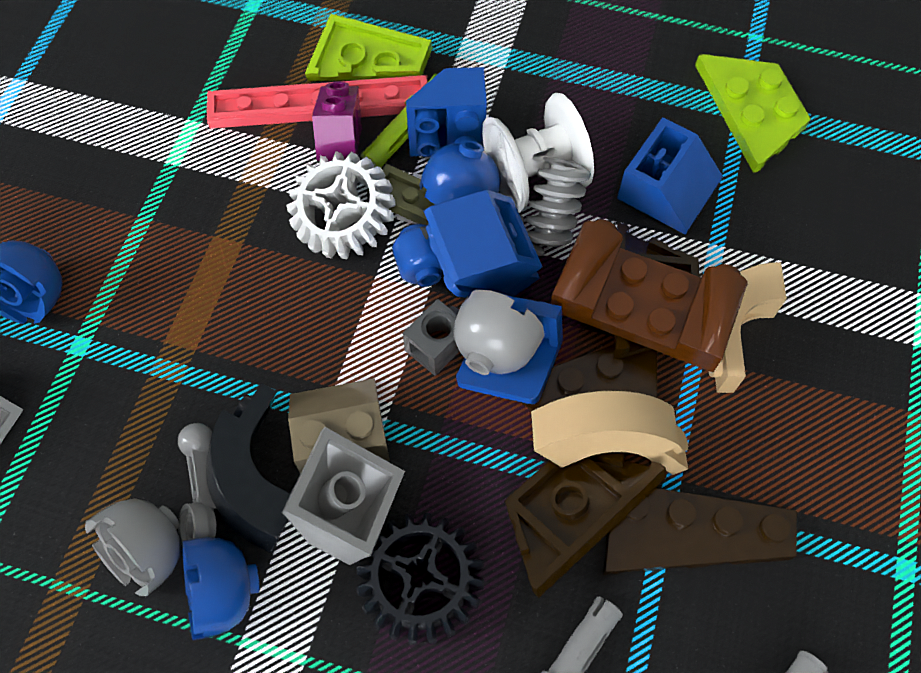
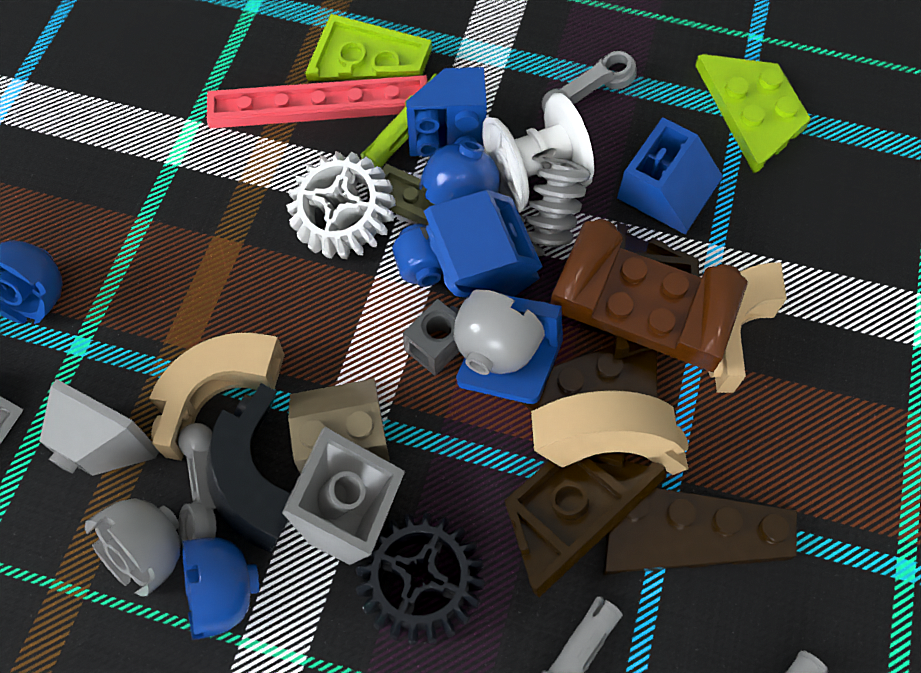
magenta brick [312,82,362,161] -> none
none -> light grey slope [40,379,159,476]
none -> tan arch [149,333,285,461]
none -> light grey piece [542,51,636,112]

